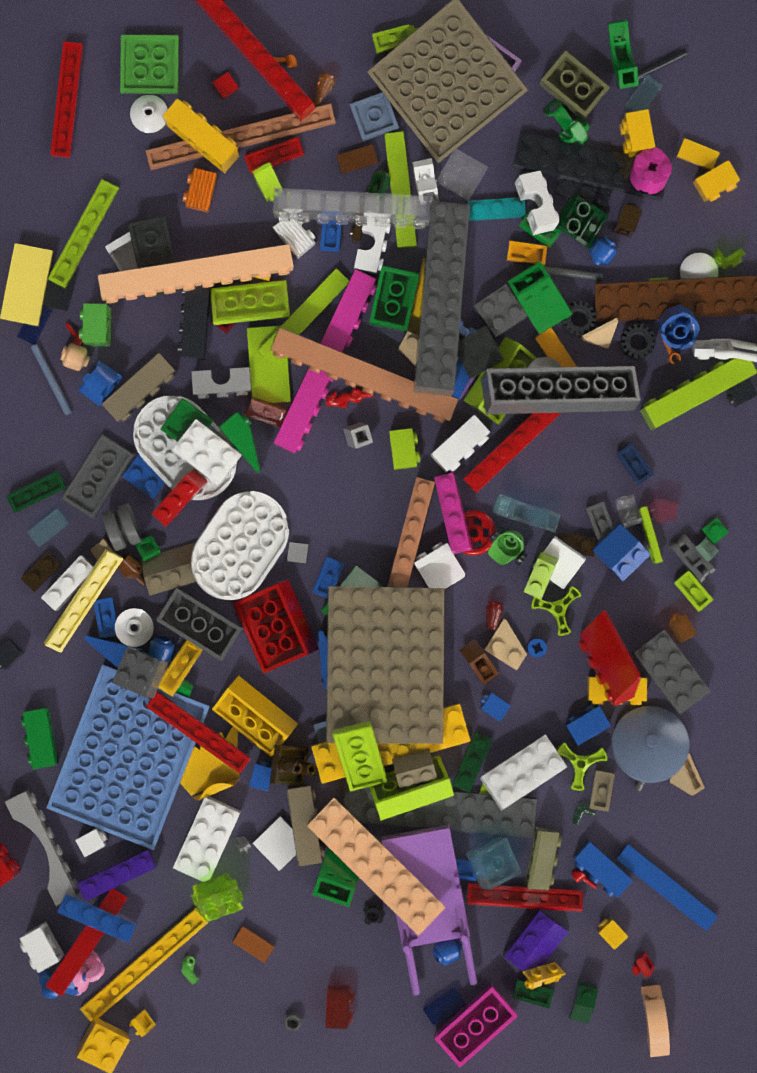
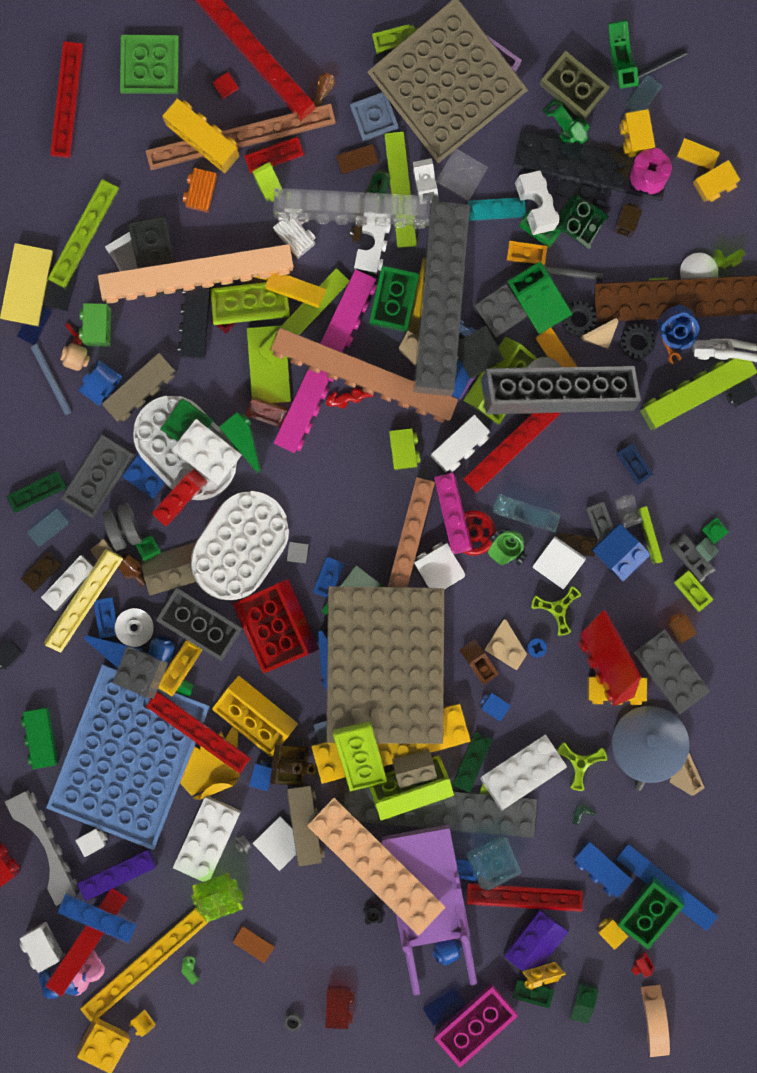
white dish [130,95,168,133] -> none
light grey arch [191,367,252,399] -> none
orange hand [273,55,297,68] -> none
green slope [312,847,359,907] -> none
blue plate [320,212,343,253] -> none
light grey brick [343,422,373,449] -> none
clear red cone [486,601,504,630] -> none
lime brick [524,552,559,599] -> none
olive slope [525,826,562,890] -> none
blue brick [565,704,611,745] -> none
red hand [571,869,597,889] -> none
blue head [589,236,617,266] -> none
dark tan plate [589,770,615,812] -> none
clear pink brick [648,498,679,524] -> none
none -> yellow tile [265,273,326,308]
none -> green brick [618,876,684,949]

